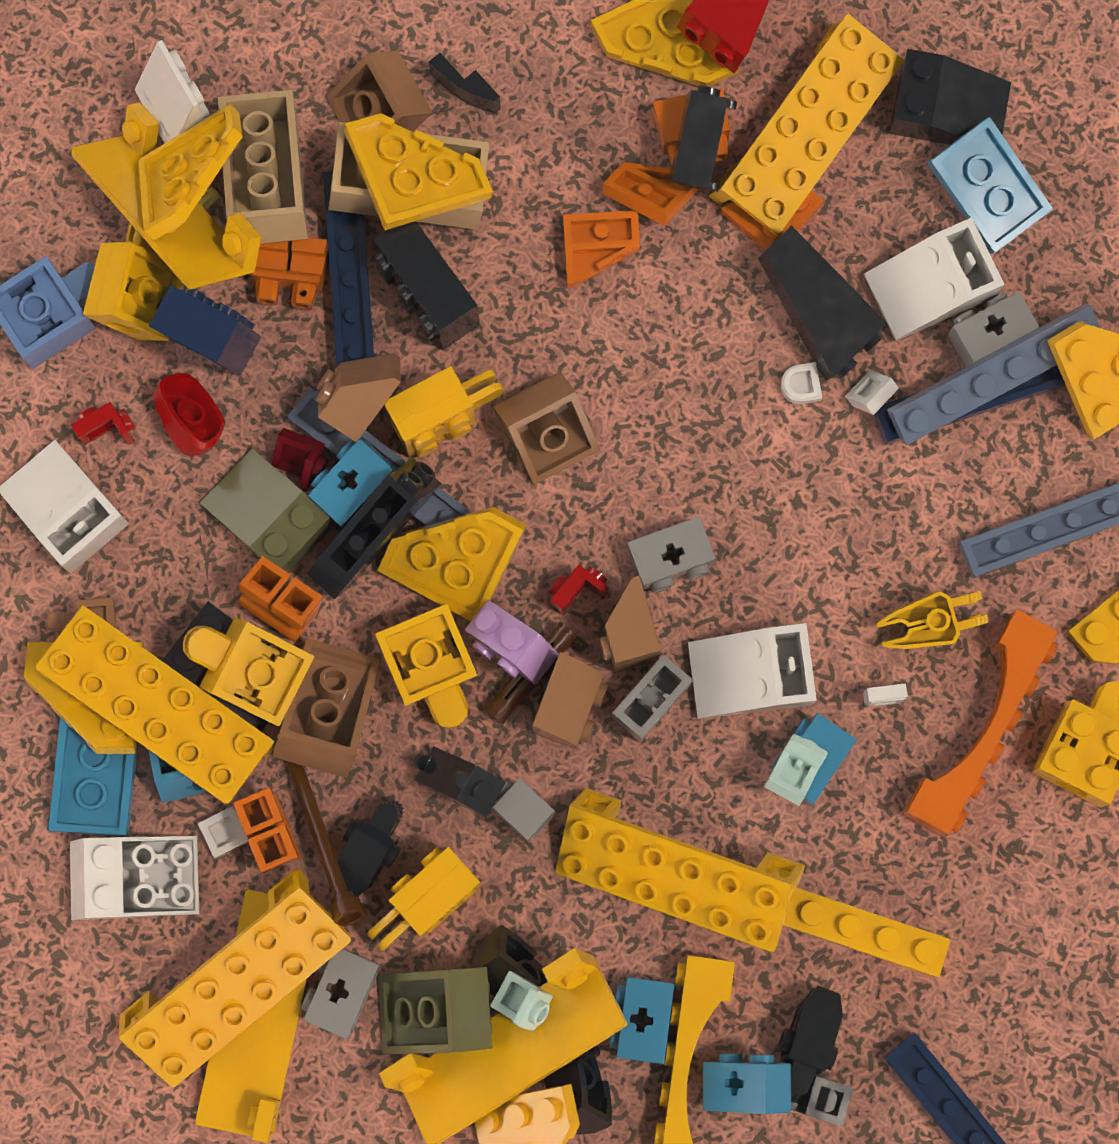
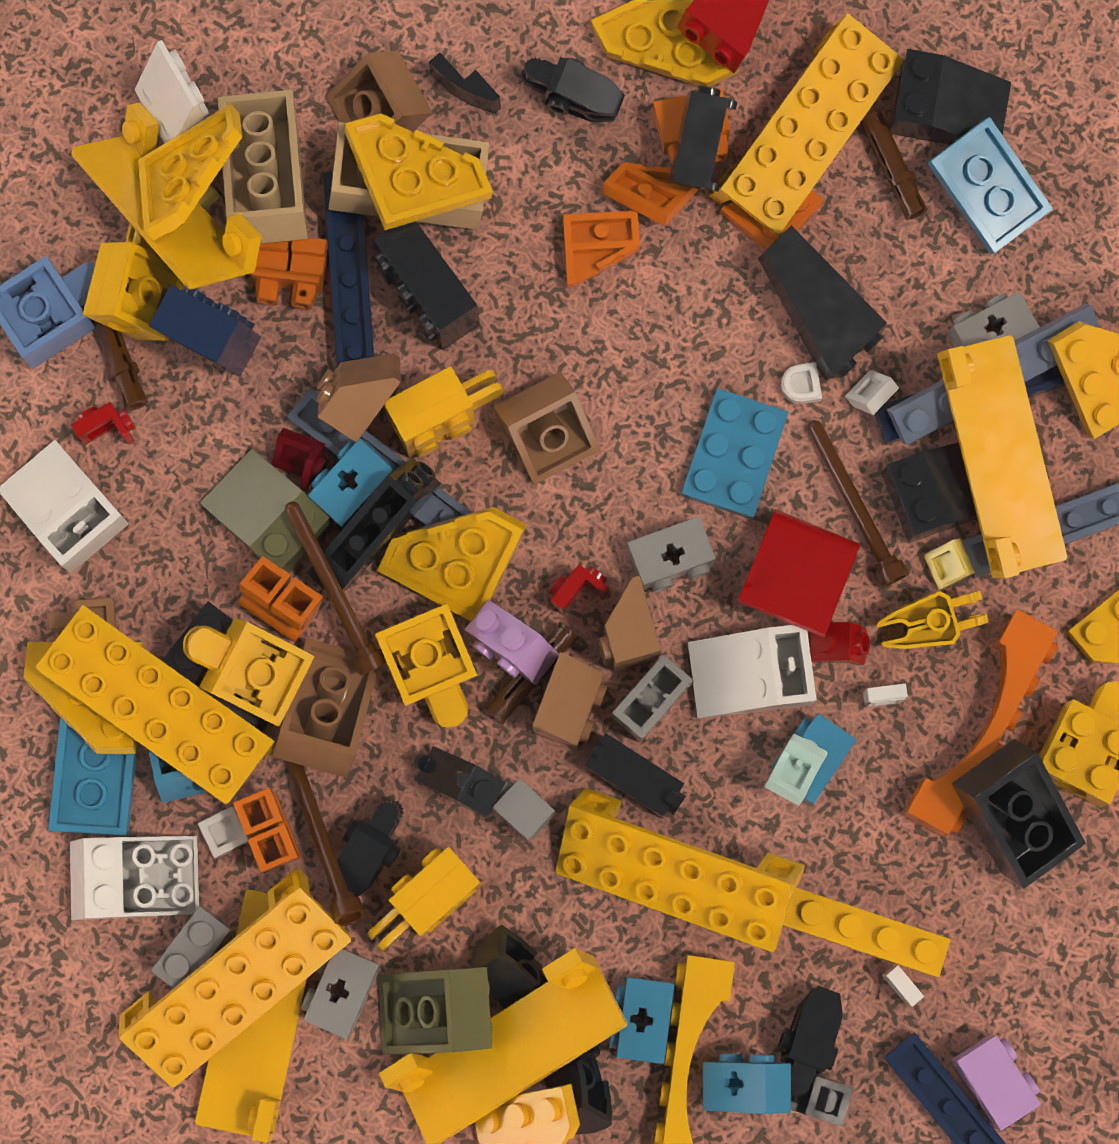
red piece [152,373,225,457] -> none
light aqua bracket [490,971,553,1031] -> none
white slope [863,217,1005,341] -> none
none -> reddish brown pin [92,320,148,411]
none -> light grey brick [151,906,236,988]
none -> reddish brown piece [285,501,387,676]
none -> black hinge [520,57,625,122]
none -> black brick [584,733,686,819]
none -> dark azure plate [681,388,789,520]
none -> red door [737,509,861,638]
none -> reddish brown piece [808,420,909,588]
none -> red bracket [808,622,870,665]
none -> reddish brown pin [860,111,928,220]
none -> black slope [881,442,978,544]
none -> white tile [882,965,924,1007]
none -> light yellow tile [923,538,975,590]
none -> yellow bracket [937,335,1067,578]
none -> lavender brick [951,1035,1041,1131]
none -> black brick [952,739,1086,889]

